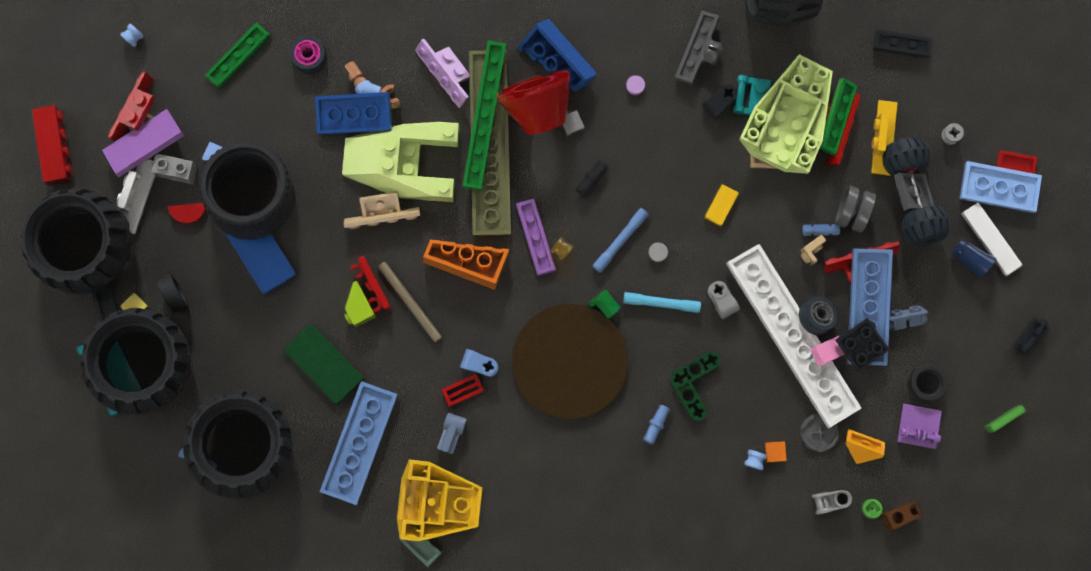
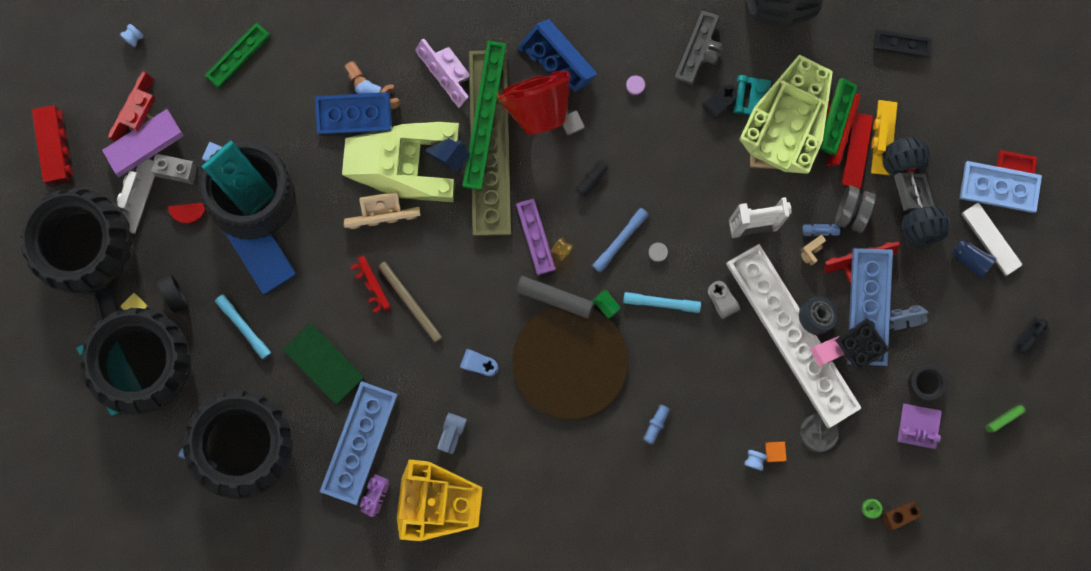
wheel [290,36,327,74] -> none
lime slope [344,281,376,327] -> none
sand green tile [400,539,442,567] -> none
orange wedge [423,239,509,290] -> none
red tile [441,373,485,407] -> none
dark green beam [669,351,721,422] -> none
yellow tile [704,184,739,227] -> none
light grey piece [812,490,852,515] -> none
light orange slope [846,429,885,464] -> none
light grey wheel [941,123,964,145] -> none
none -> teal tile [201,140,276,216]
none -> medium azure piece [215,294,272,360]
none -> medium lavender hinge [360,474,390,517]
none -> dark blue slope [425,138,470,172]
none -> dark grey brick [517,276,594,319]
none -> white fence [729,197,791,238]
none -> red tile [841,113,873,189]

